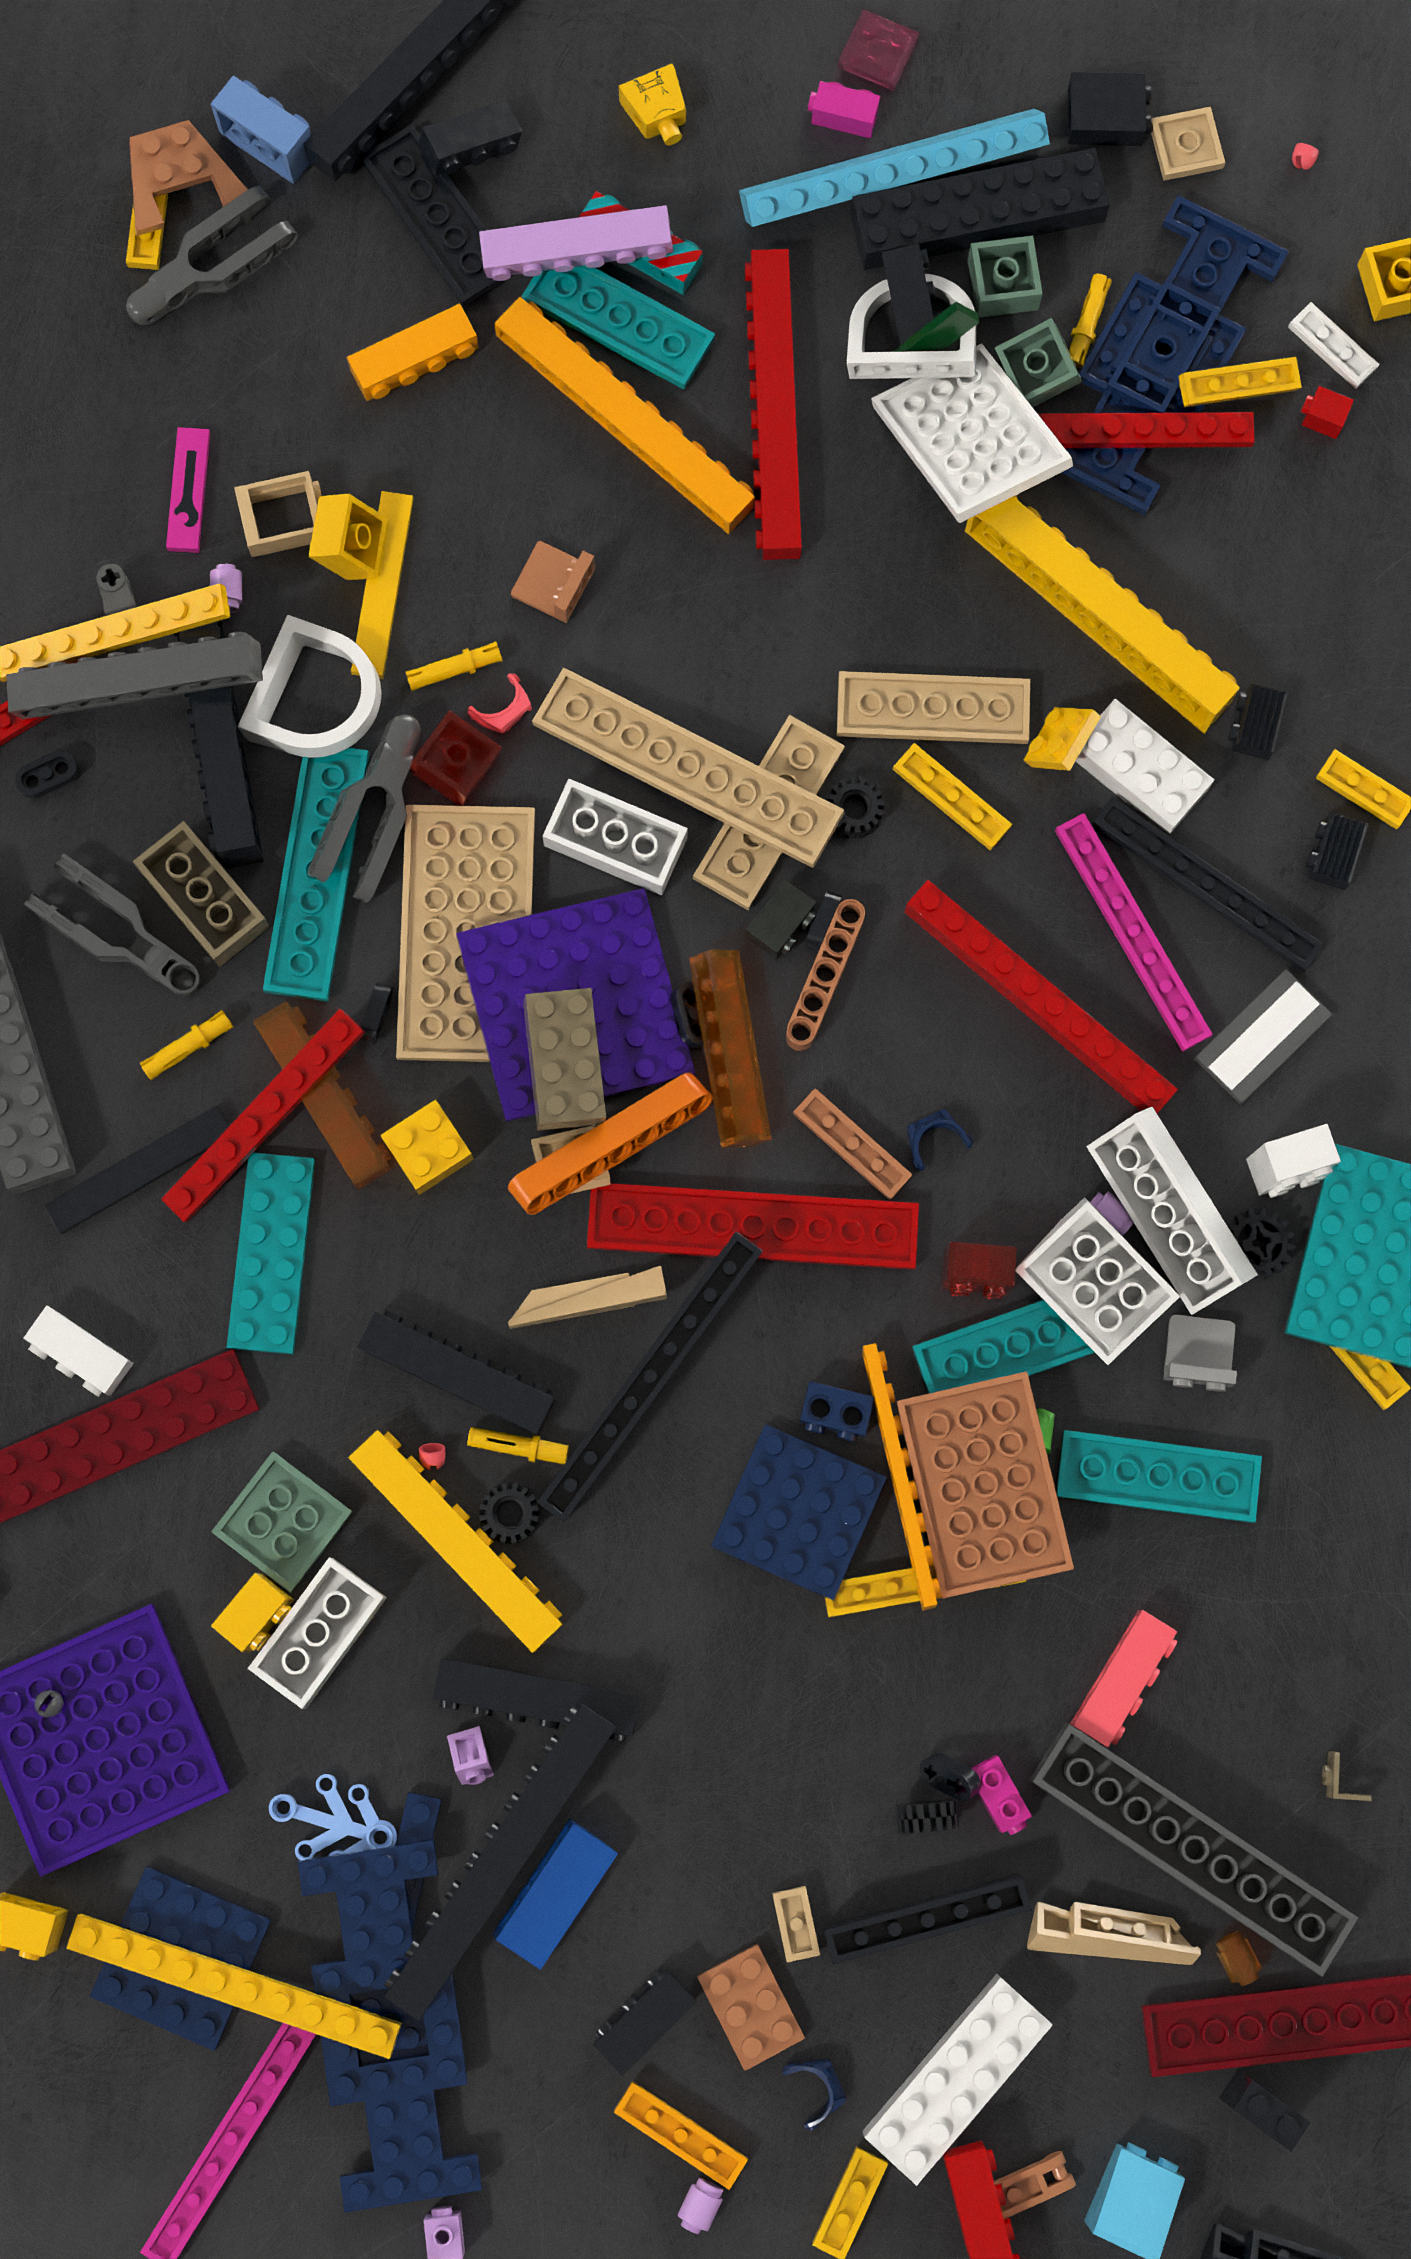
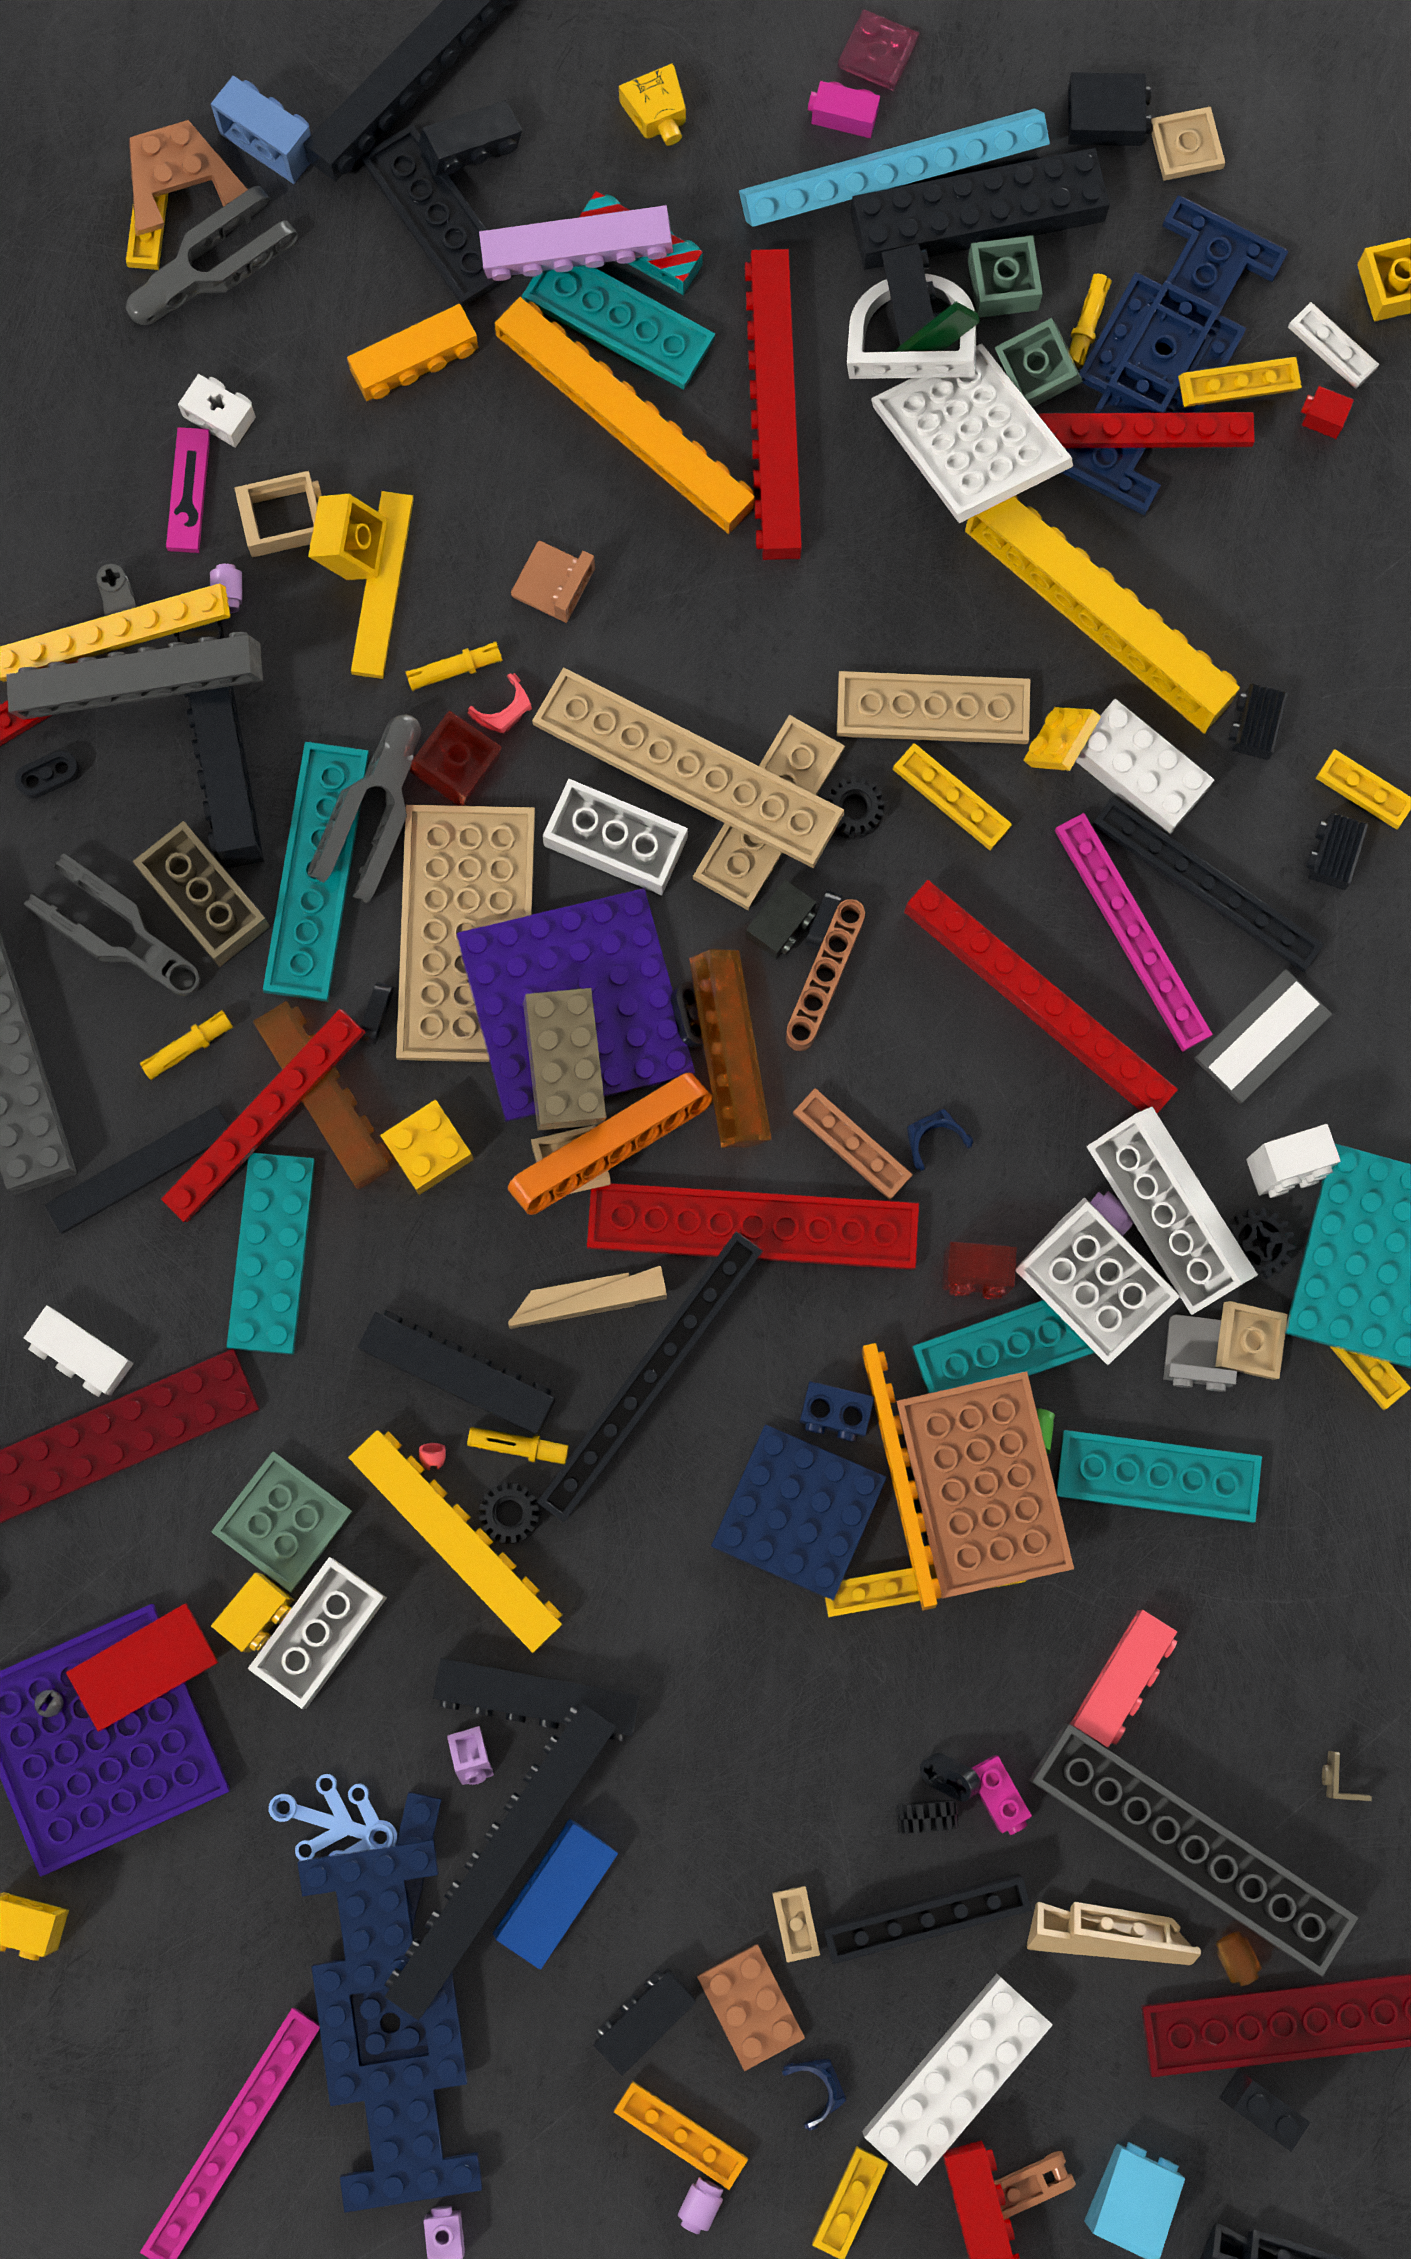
yellow plate [66,1914,402,2059] -> none
dark blue plate [89,1866,272,2051] -> none
white window [238,615,381,758] -> none
coral hinge [1292,143,1319,170] -> none
none -> red tile [66,1603,219,1732]
none -> white brick [178,374,256,448]
none -> tan plate [1215,1301,1288,1380]

